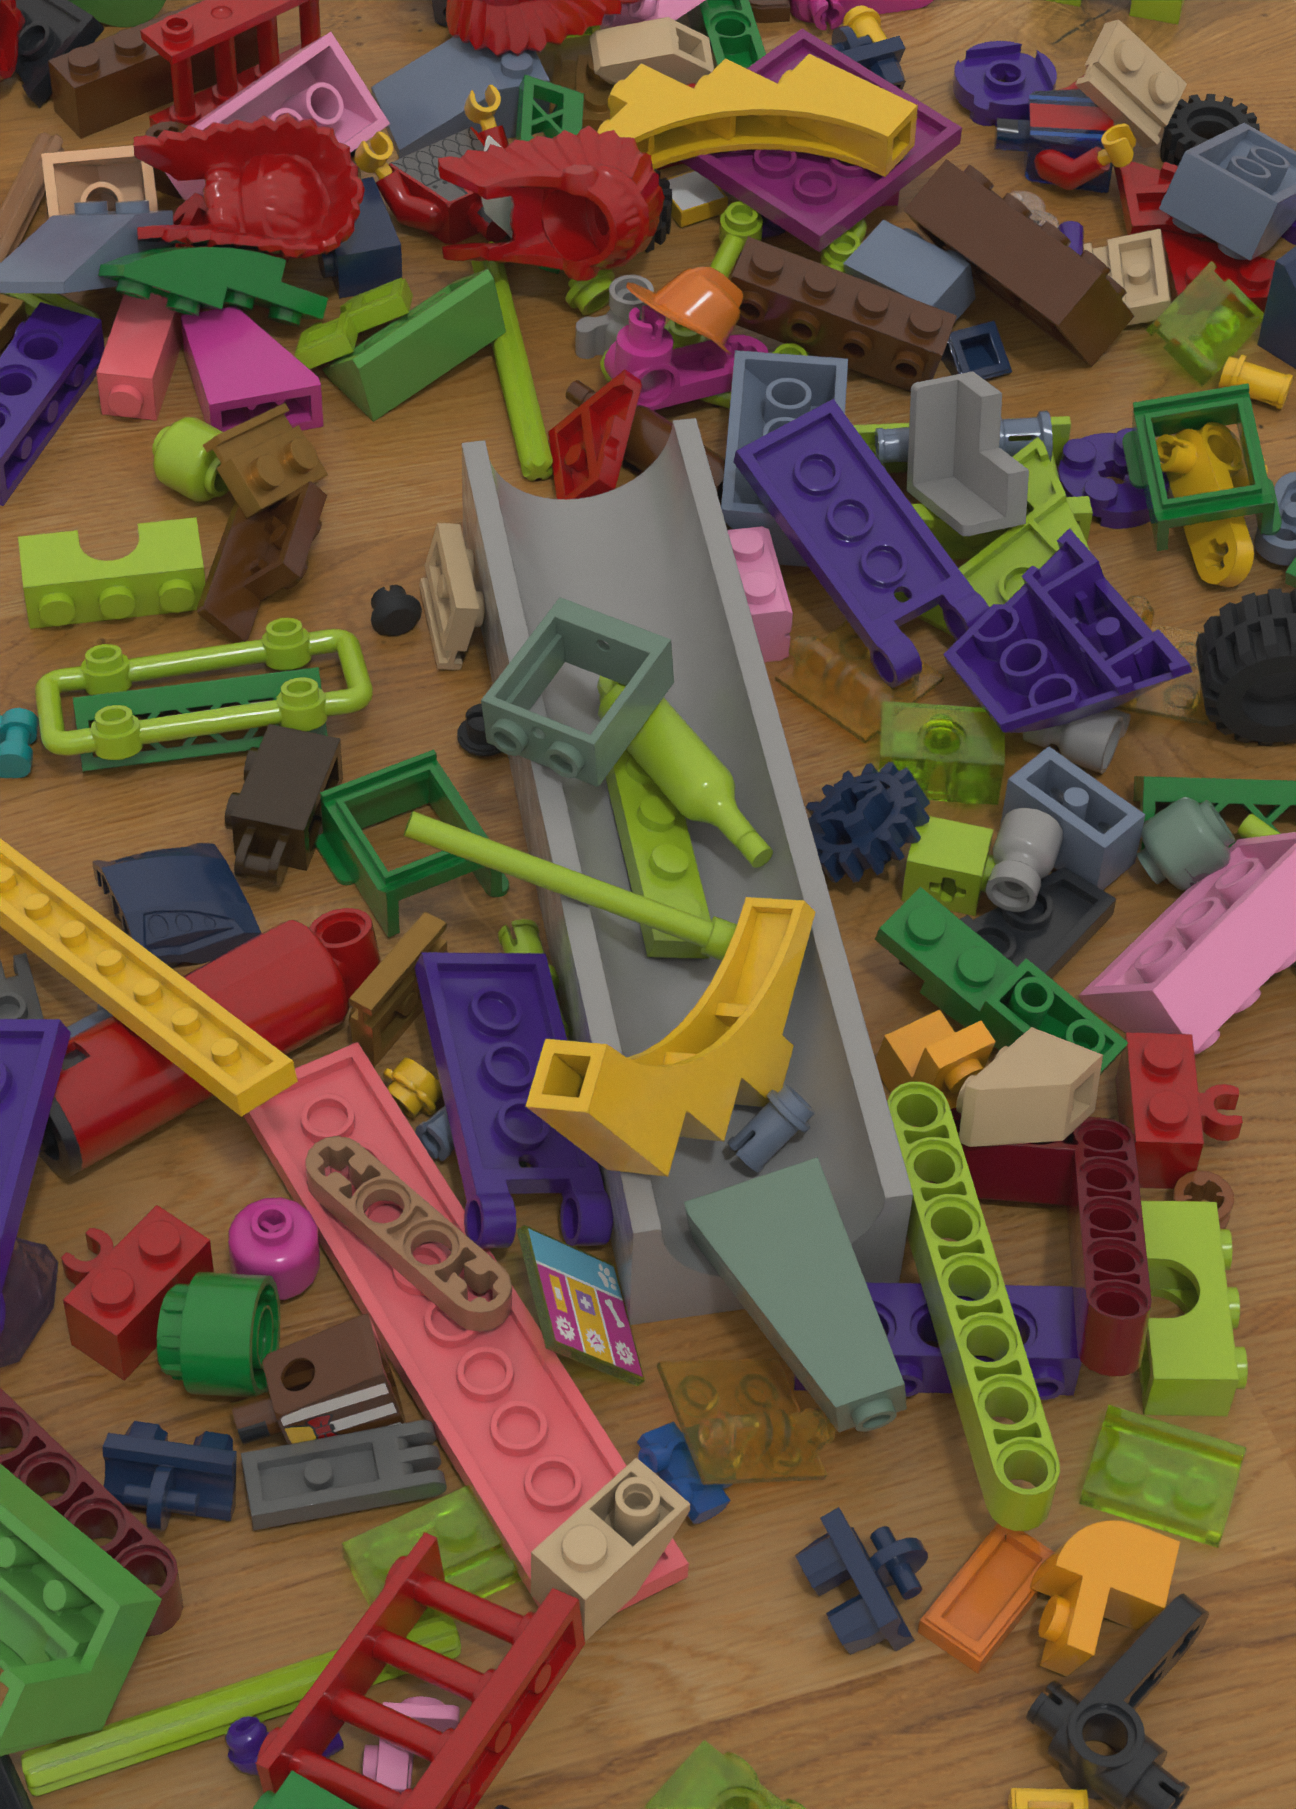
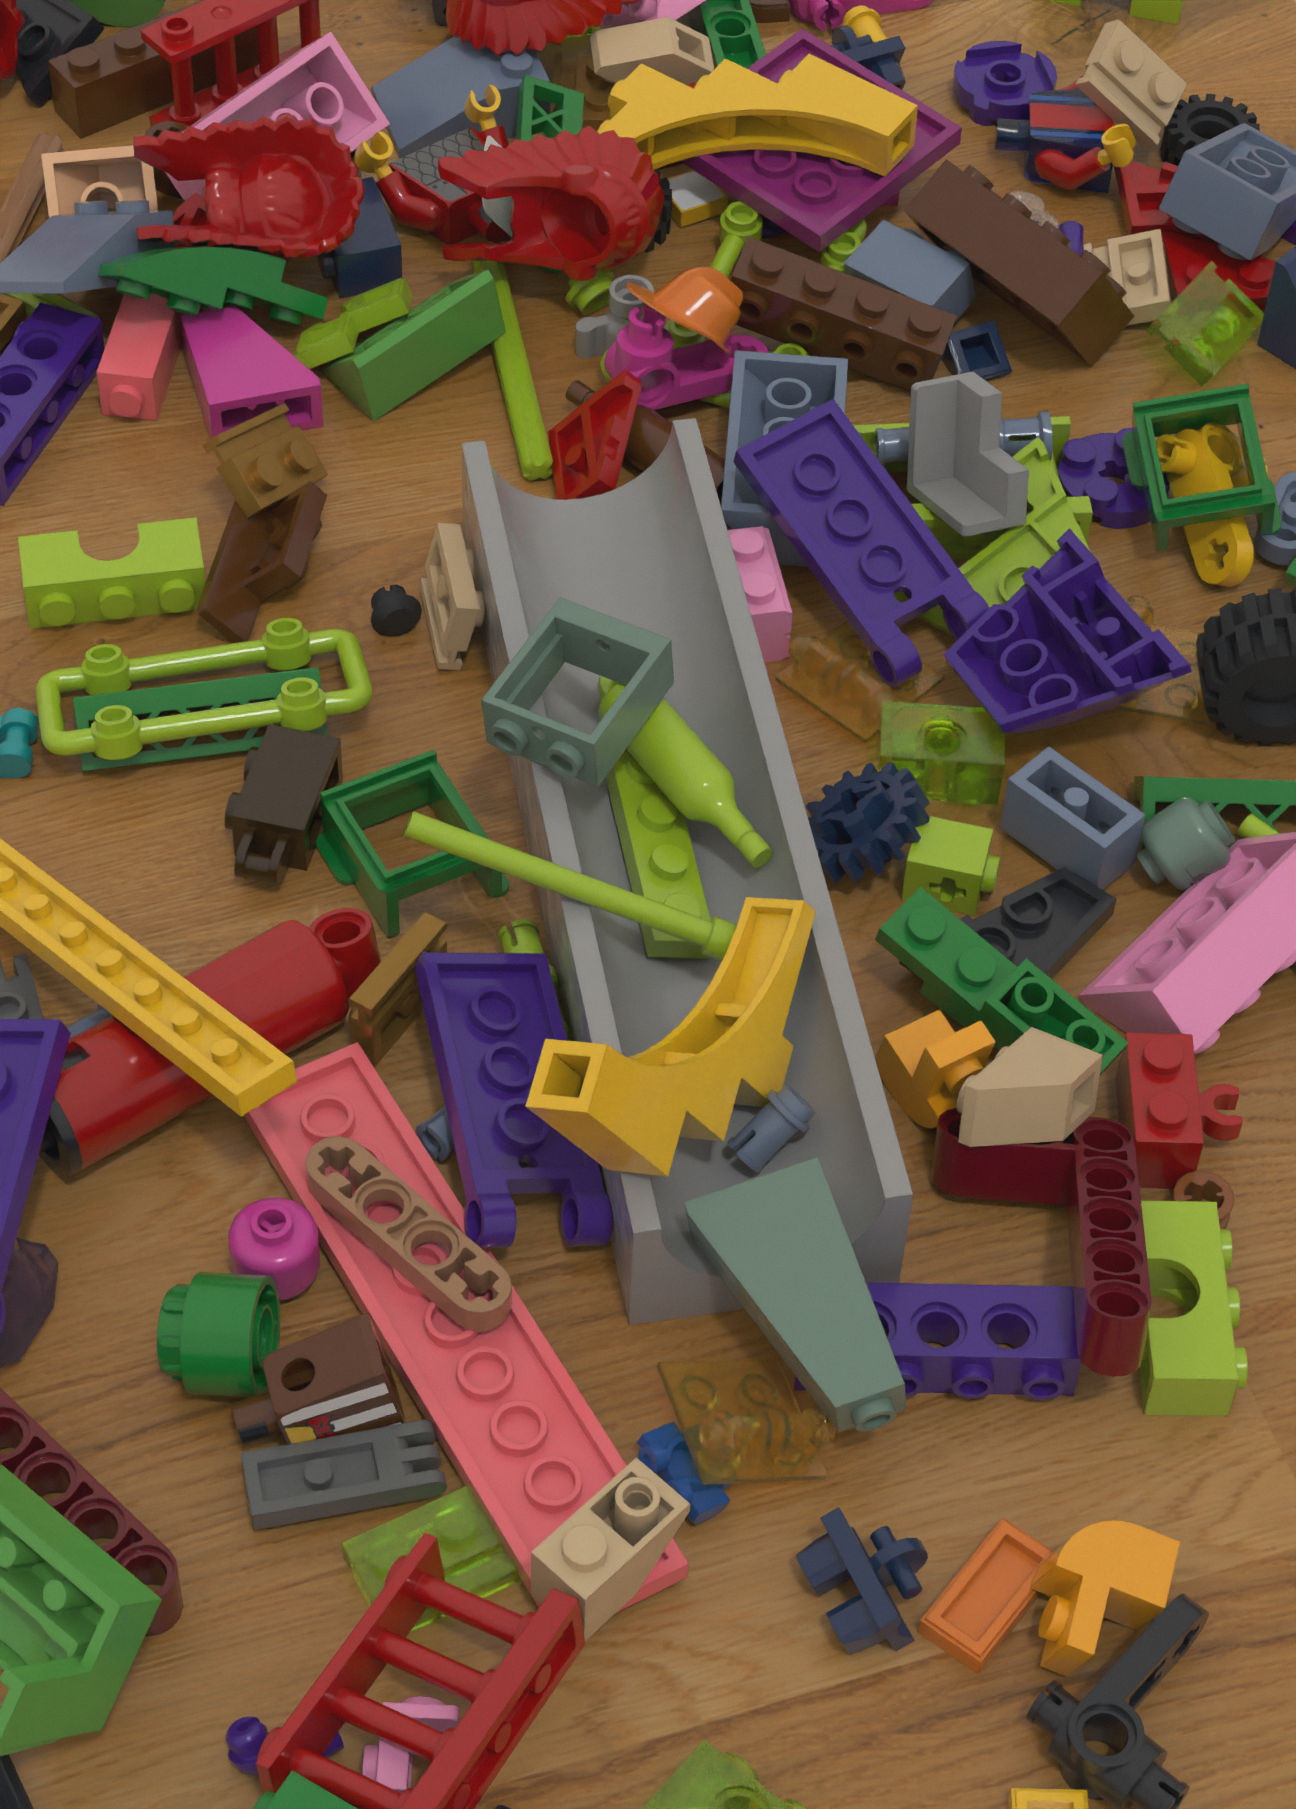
lime axle [21,1614,461,1796] -> none
red brick [61,1205,214,1381] -> none
dark blue slope [92,843,261,969] -> none
dark blue hips [103,1421,237,1531] -> none
lime head [152,417,229,502] -> none
yellow plate [383,1057,443,1118] -> none
black piece [457,704,502,756] -> none
piece [517,1225,645,1386] -> none
lime beam [887,1081,1060,1531] -> none
light grey piece [986,808,1063,912] -> none
light grey piece [1023,709,1131,774] -> none
clear neon green plate [1079,1405,1246,1548] -> none
yellow pin [1218,354,1294,410] -> none

